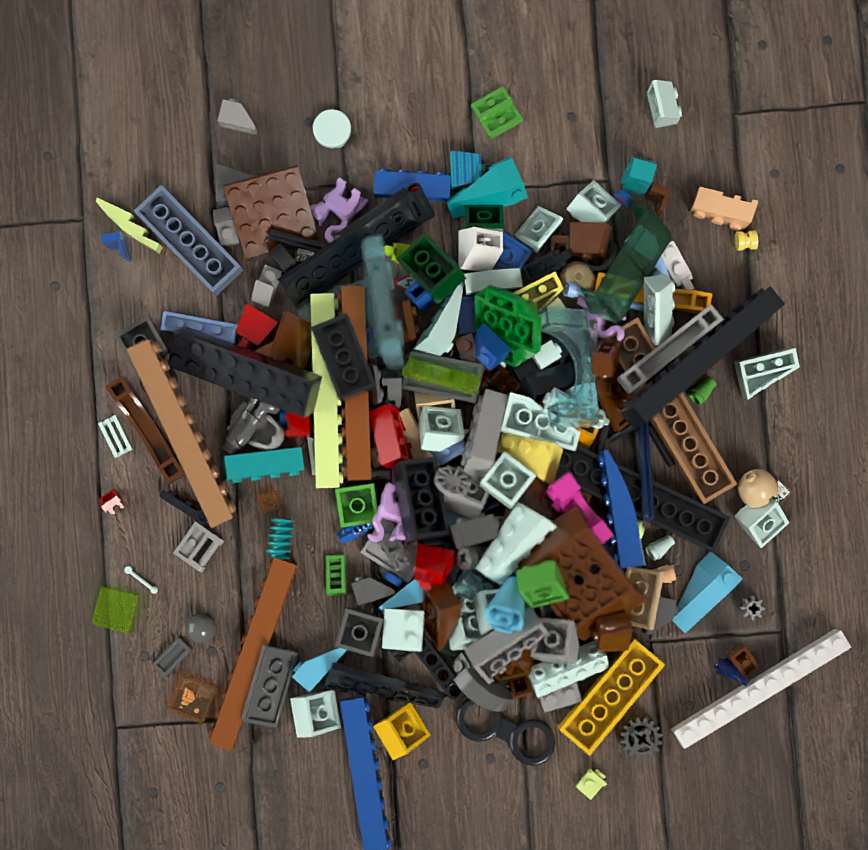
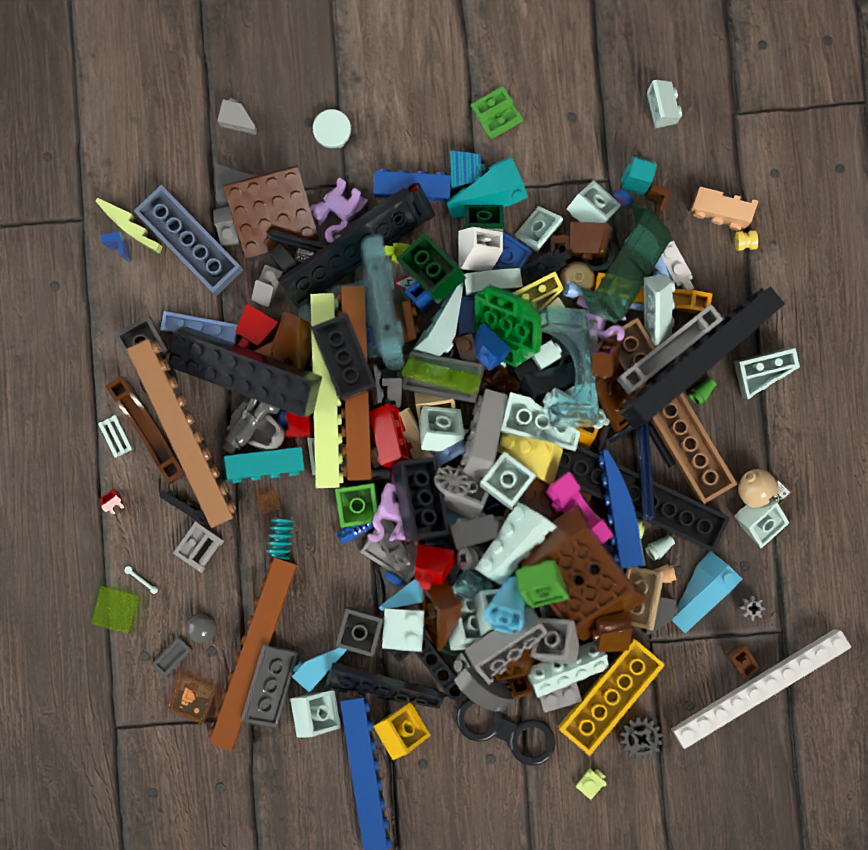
bright green slope [326,554,347,596] -> none
dark grey slope [351,575,396,606] -> none
clear blue cone [715,657,750,687] -> none

